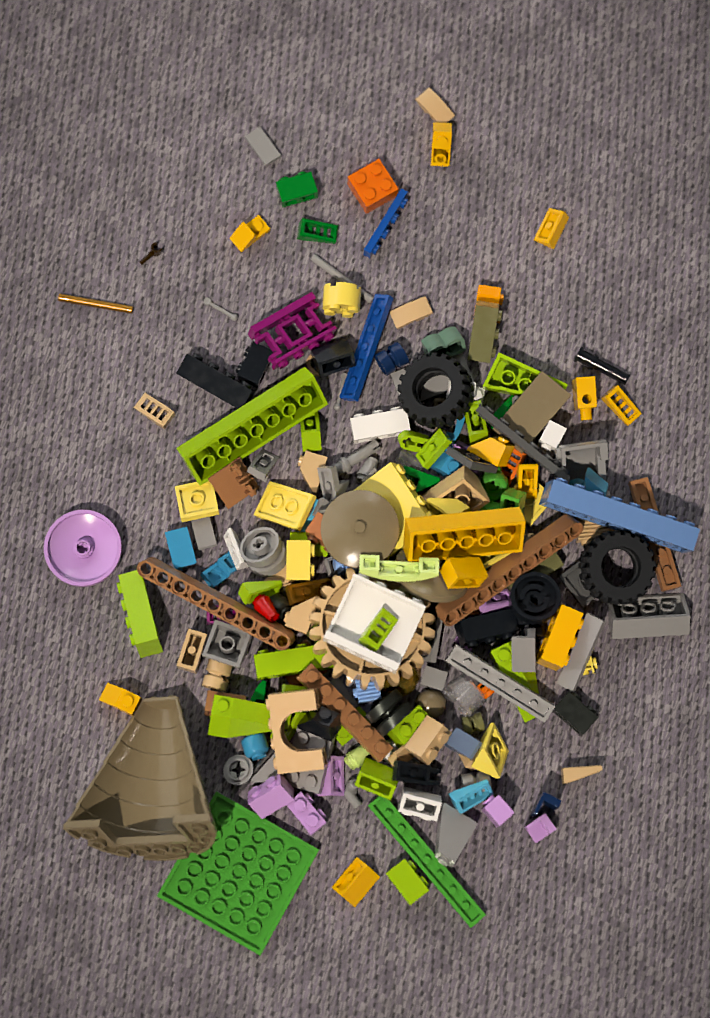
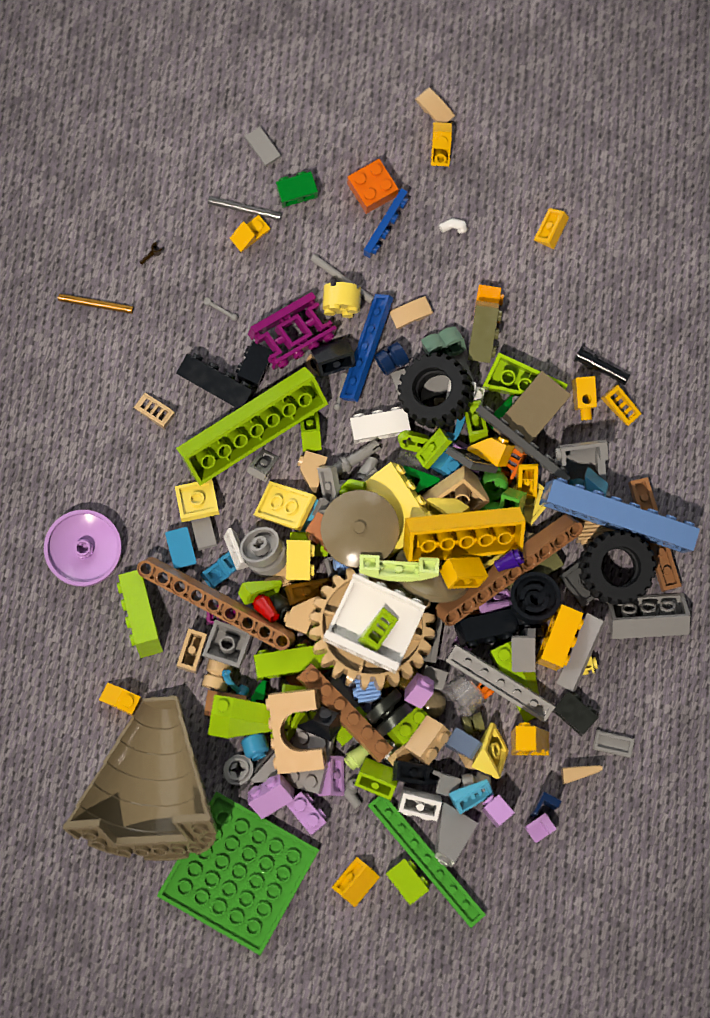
medium nougat hinge [208,457,260,509] -> none
green slope [297,218,338,244] -> none
white brick [537,420,567,457] -> none
none -> dark grey bar [208,196,282,221]
none -> dark azure piece [222,670,249,696]
none -> lime arm [339,479,367,495]
none -> lavender brick [404,673,434,709]
none -> light grey panel [432,770,462,796]
none -> white arm [439,218,467,234]
none -> dark purple cone [494,548,525,572]
none -> yellow wedge [511,723,550,755]
none -> light grey tile [592,730,635,758]

